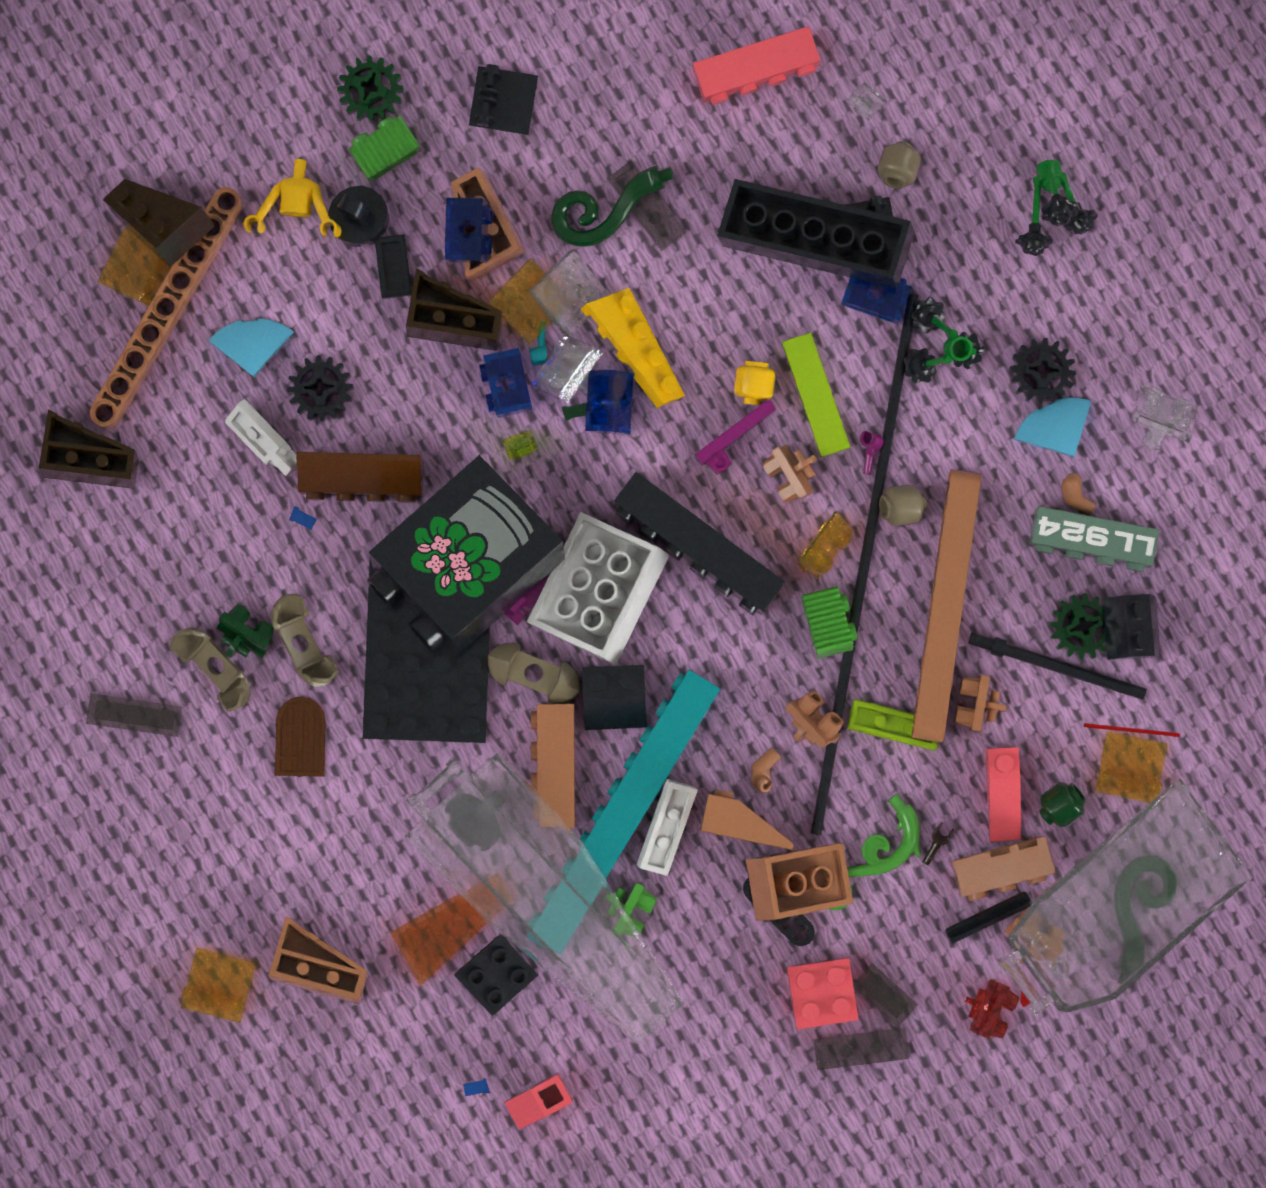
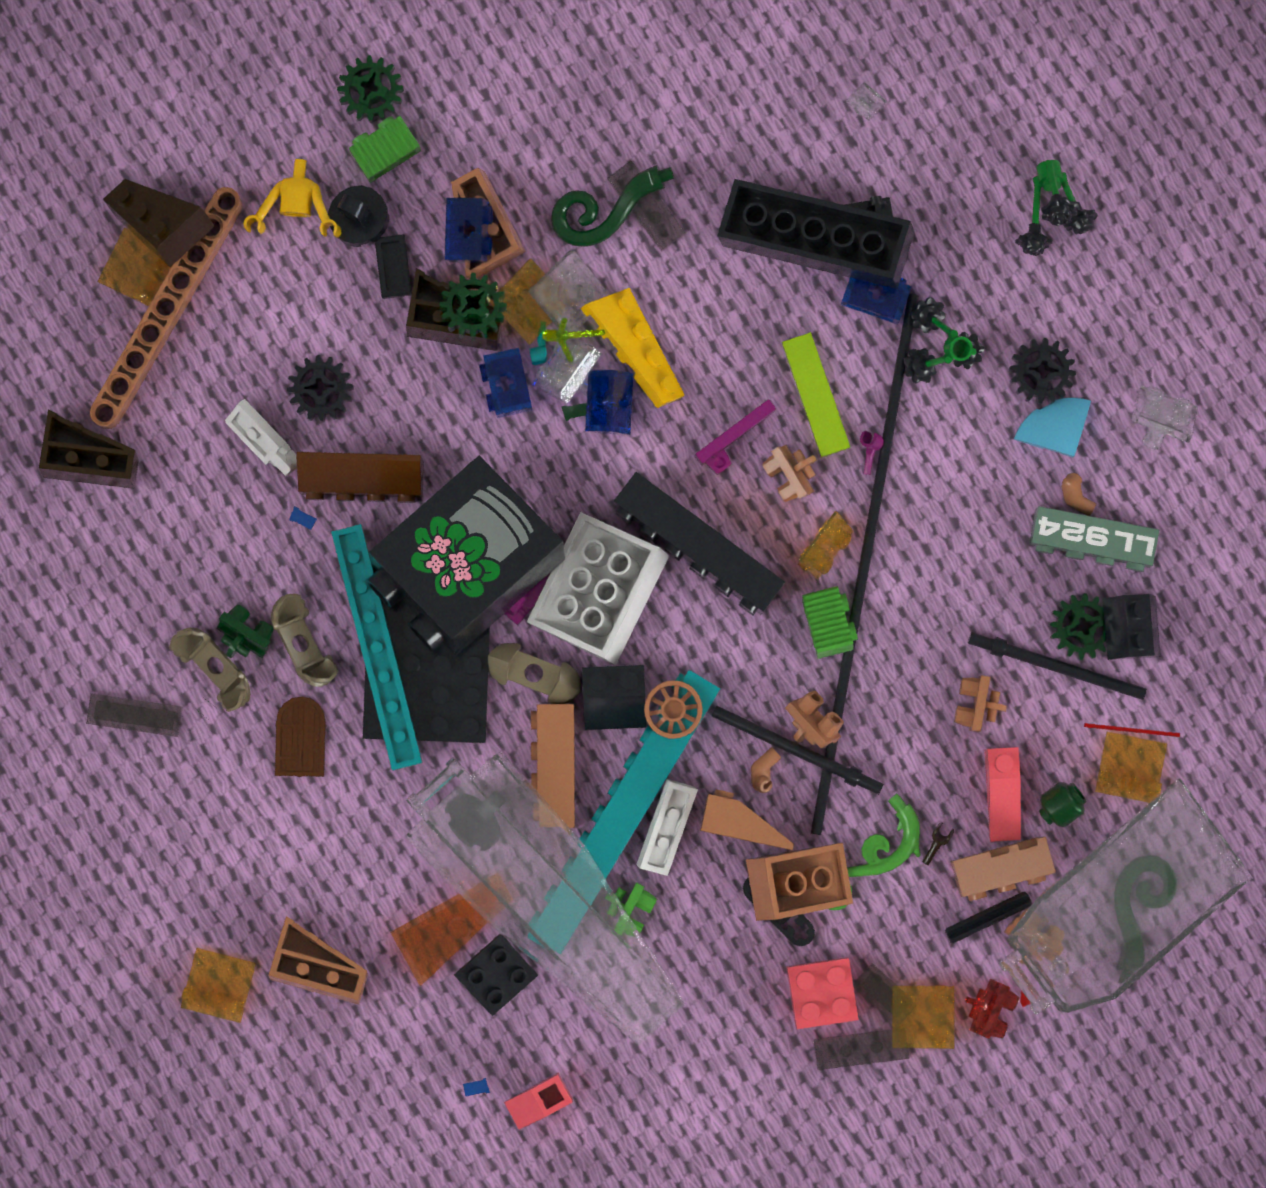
medium azure brick [208,318,294,378] -> none
black hinge [469,64,538,135] -> none
clear neon green slope [502,430,538,461] -> none
coral brick [693,26,820,105] -> none
yellow head [734,361,775,405] -> none
lime tile [846,699,938,751] -> none
dark tan head [878,141,921,189] -> none
dark tan head [879,485,927,526] -> none
nougat beam [912,469,981,742] -> none
none -> teal plate [331,524,423,771]
none -> dark green gear [440,273,507,341]
none -> clear neon green plant [542,318,605,362]
none -> nougat wheel [644,681,702,739]
none -> black bar [712,706,884,795]
none -> clear yellow hinge [892,985,955,1049]

